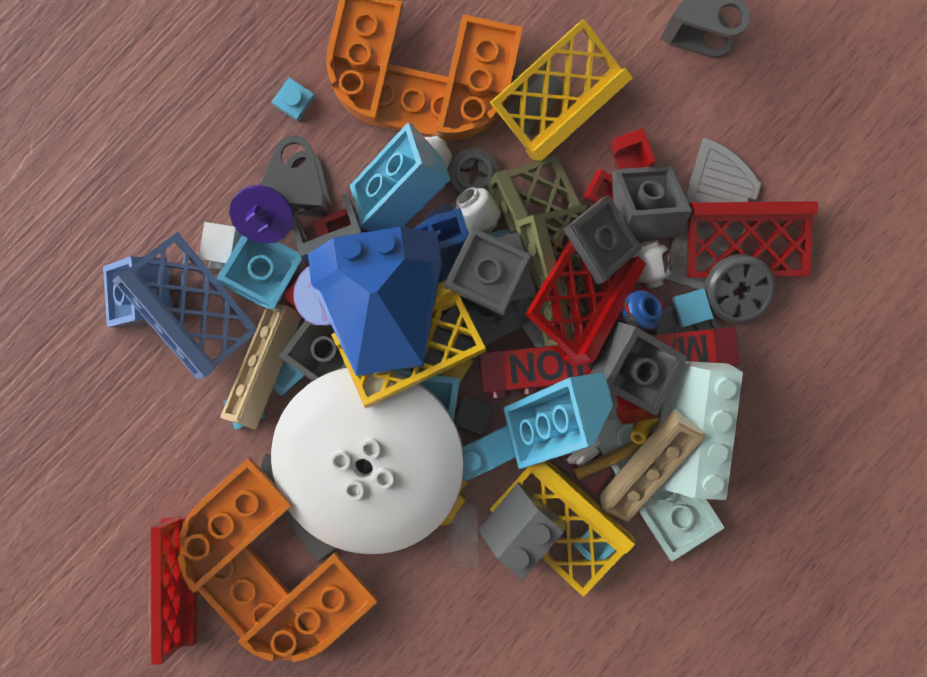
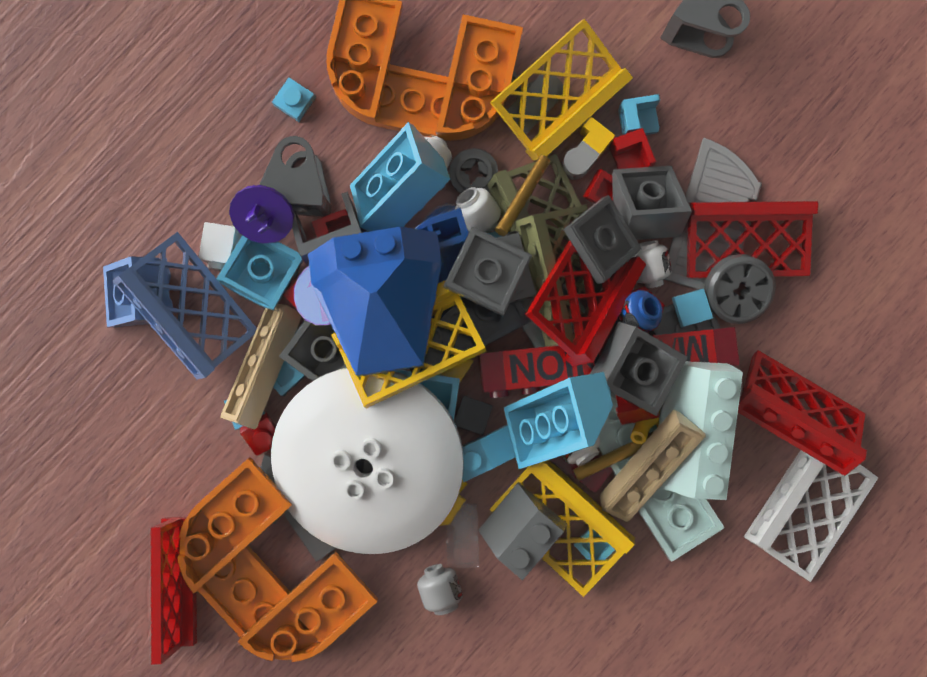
none -> red plate [240,412,276,457]
none -> light grey head [417,564,463,615]
none -> pearl gold bar [495,155,551,236]
none -> leg [562,117,615,180]
none -> medium azure panel [618,94,660,135]
none -> red fence [738,350,867,476]
none -> white fence [744,450,878,582]

